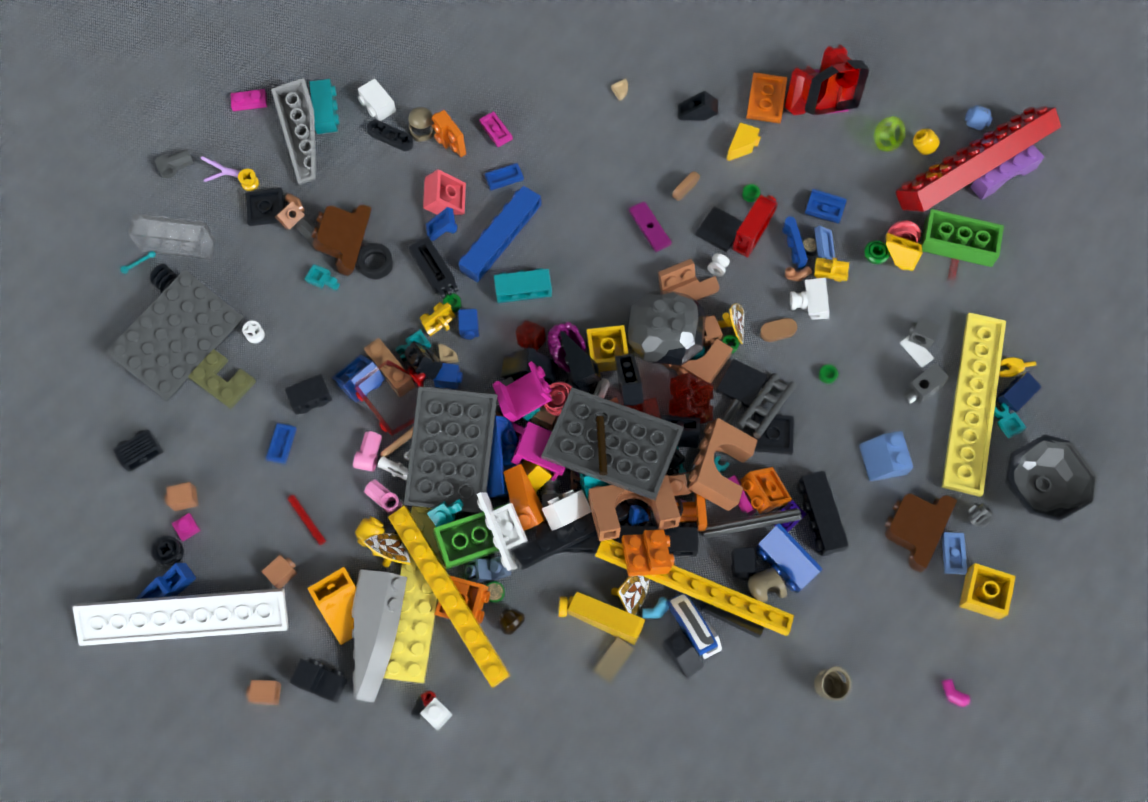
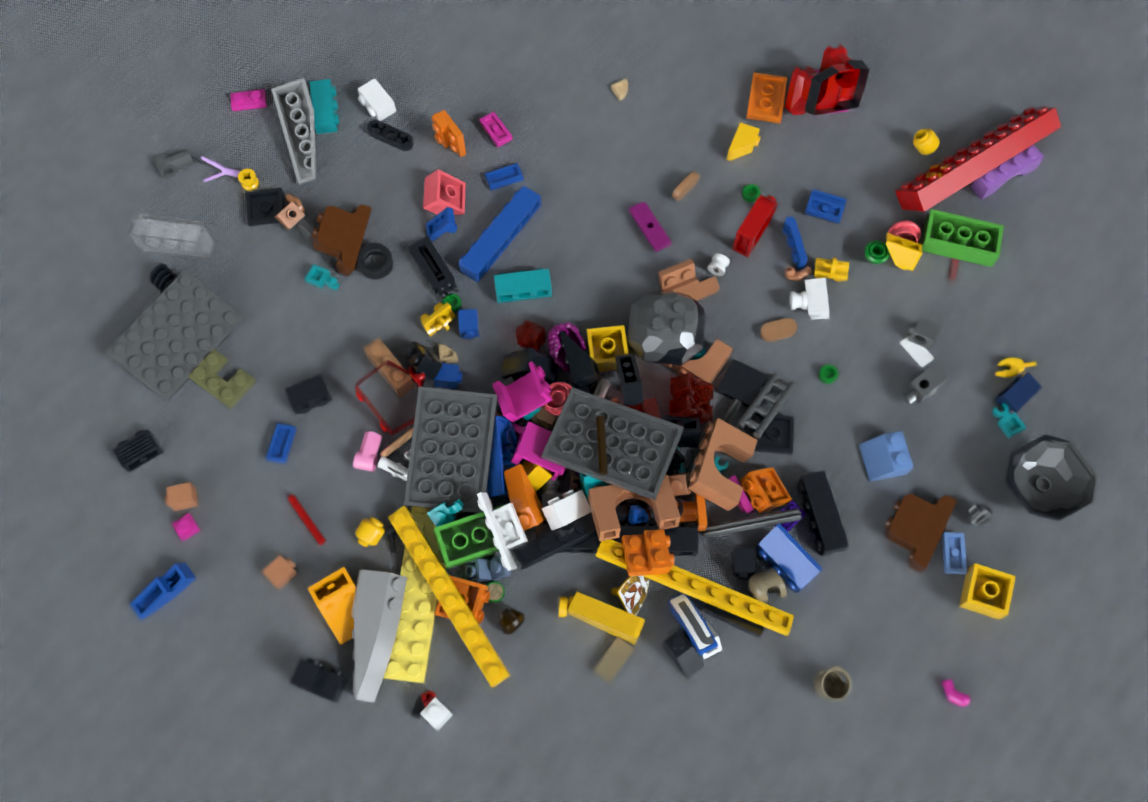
white plate [73,588,289,646] -> none
teal hinge [120,251,156,274] -> none
black wheel [151,535,184,566] -> none
white wheel [242,320,265,344] -> none
nougat brick [246,680,281,705] -> none
blue slope [331,354,386,403] -> none
shield [363,533,411,567] -> none
bright pink piece [364,480,402,515] -> none
teal plate [395,329,431,361] -> none
dark tan helmet [408,107,435,142] -> none
medium azure arm [642,597,669,619] -> none
black slope [678,90,718,121] -> none
black tile [696,206,743,252] -> none
nougat brick [703,315,723,347] -> none
shield [718,303,744,344] -> none
green bush [722,335,739,354] -> none
tile [802,237,817,256] -> none
medium blue tile [814,226,835,260] -> none
clear neon green piece [874,116,906,152] -> none
light yellow plate [941,313,1006,497] -> none
medium blue head [964,105,993,131] -> none

